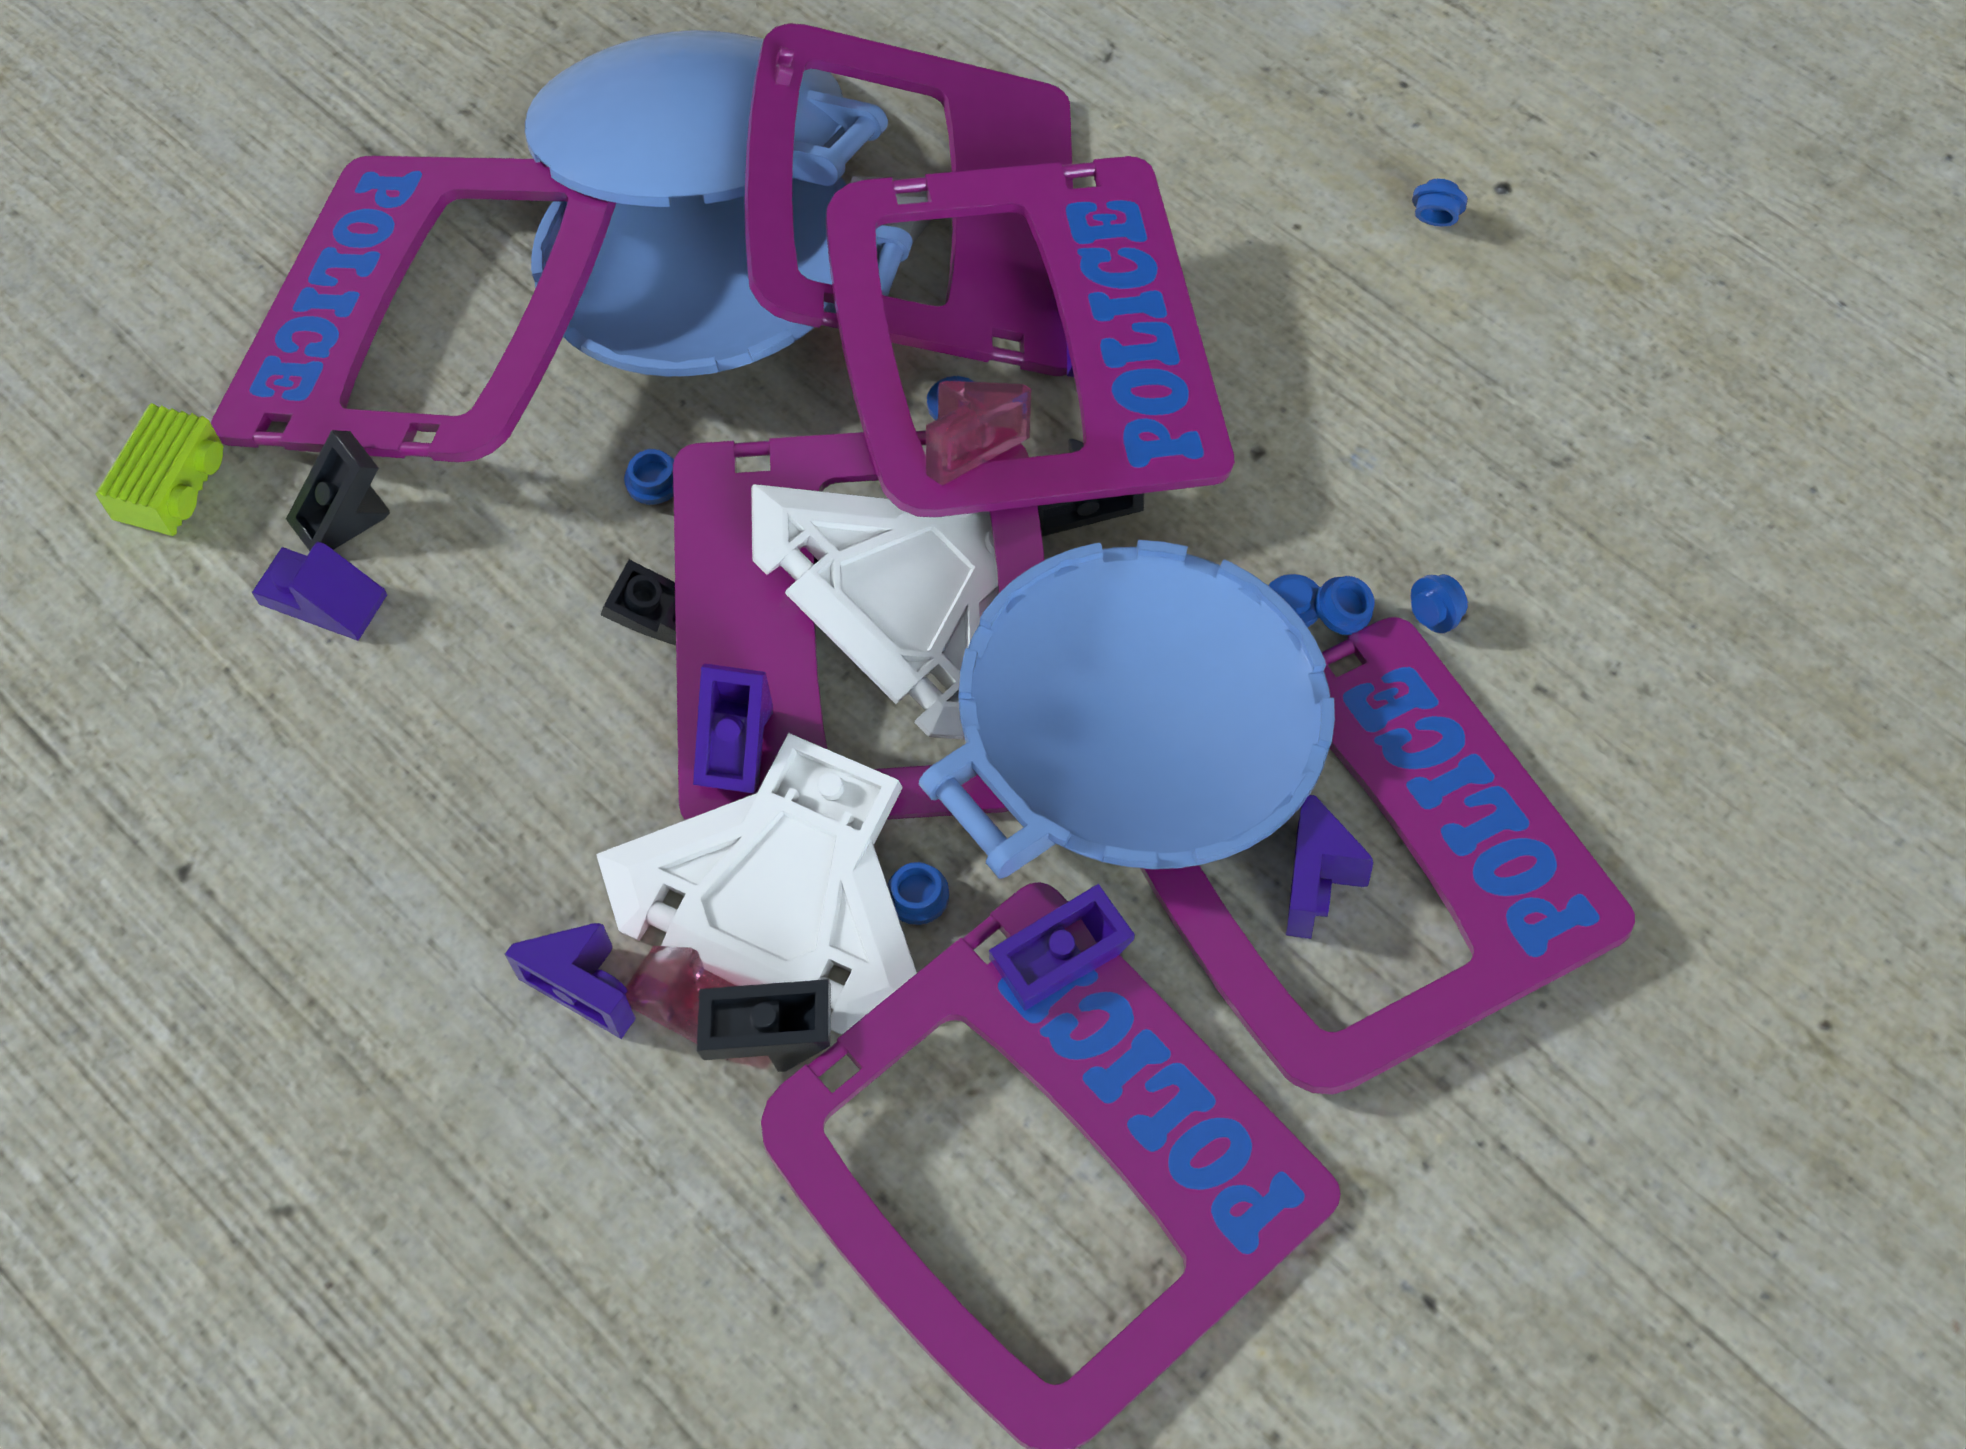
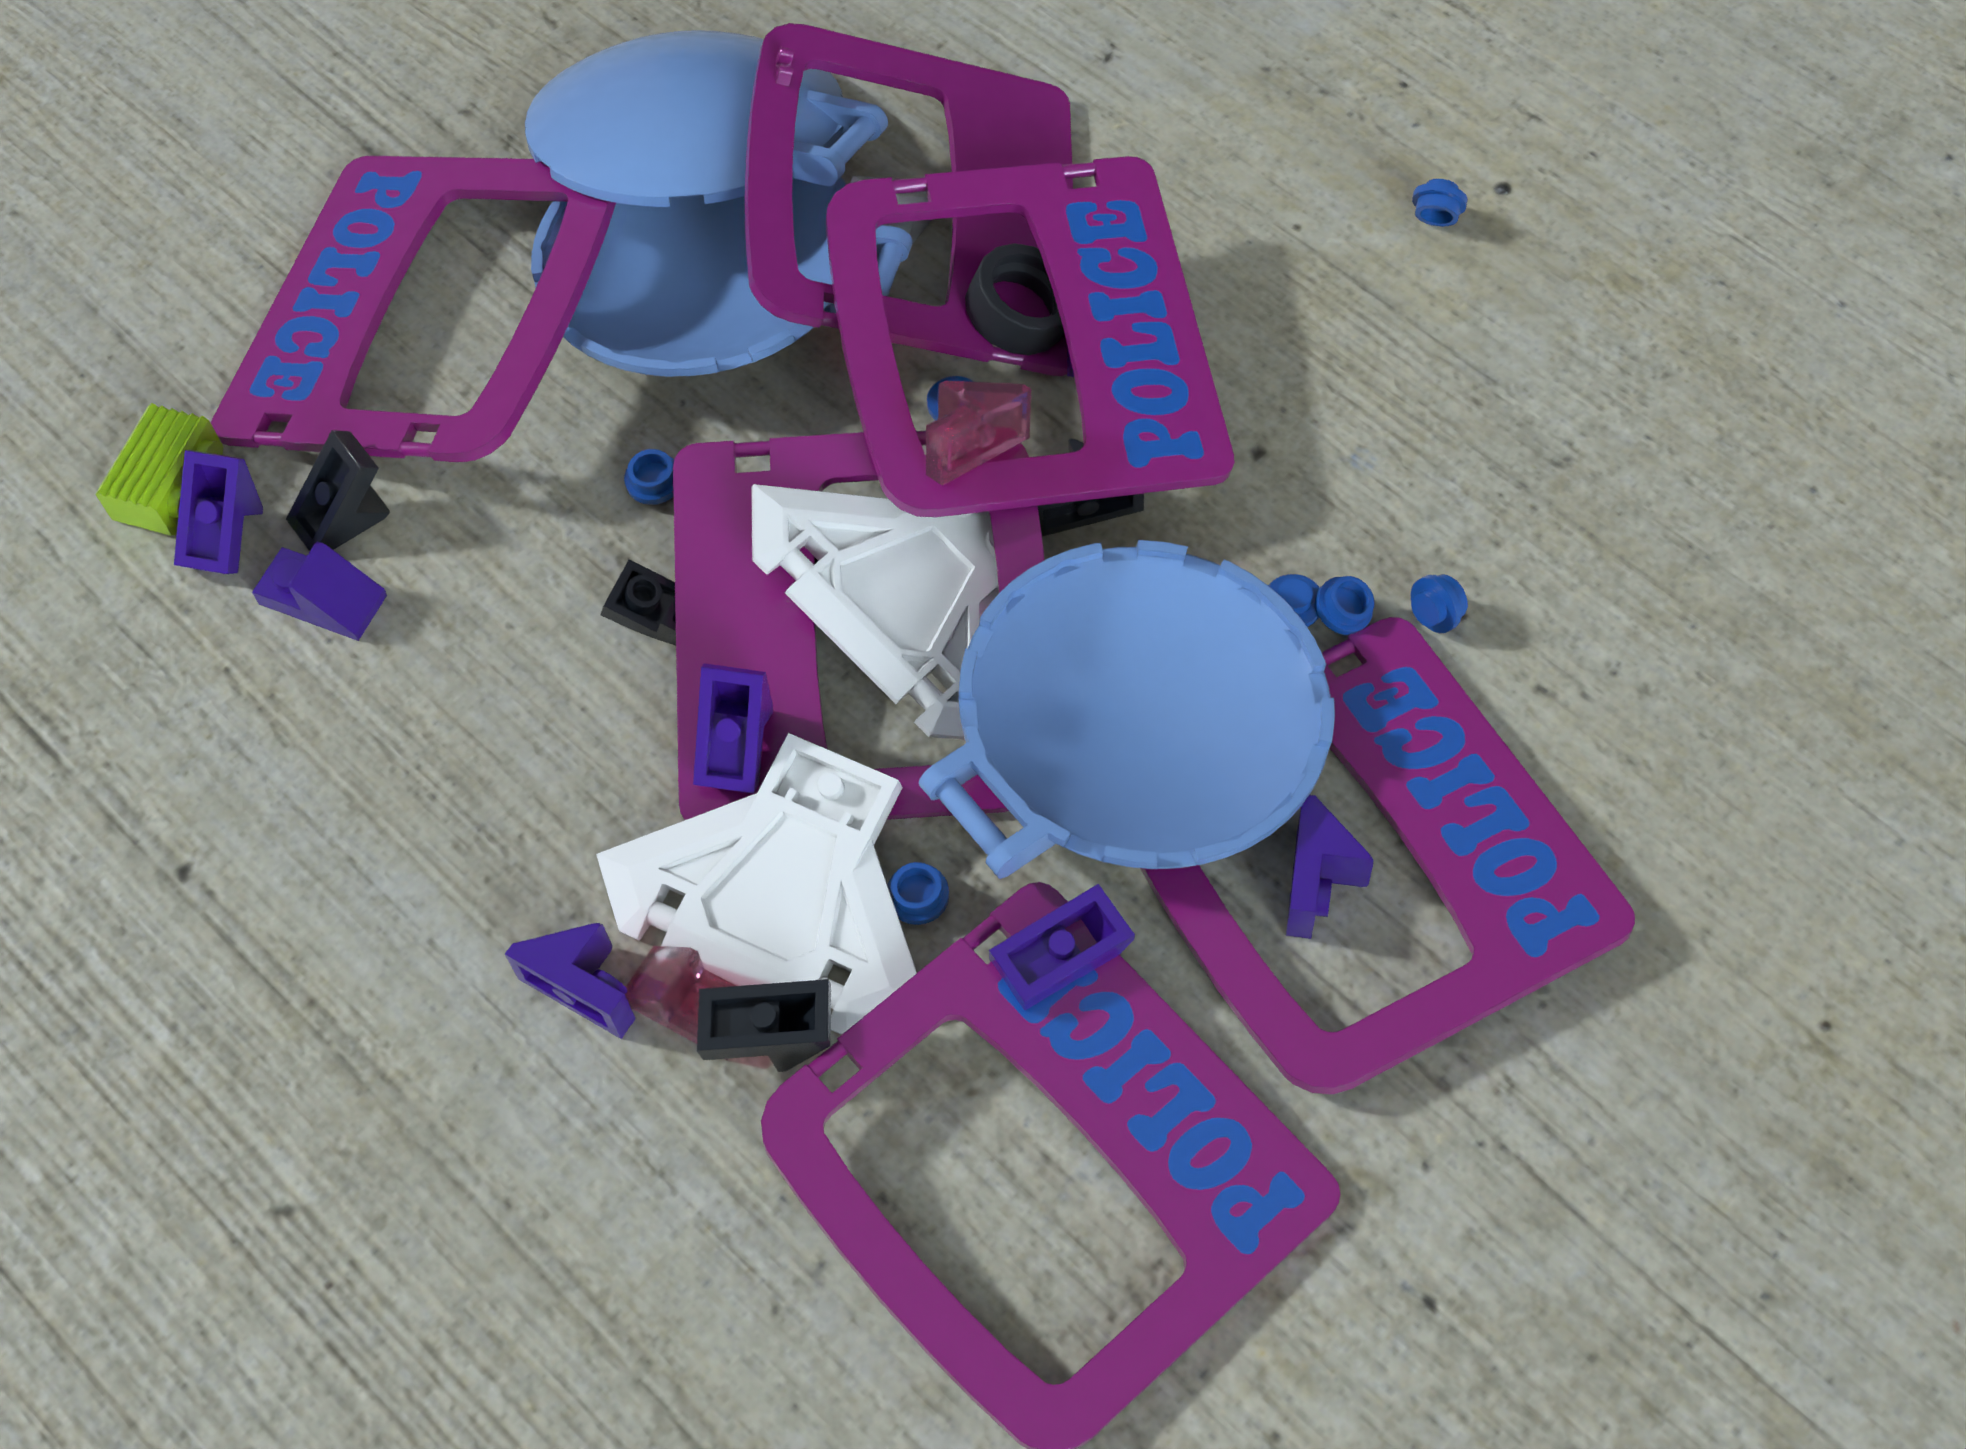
none -> dark purple slope [174,450,263,574]
none -> black tyre [965,243,1064,355]

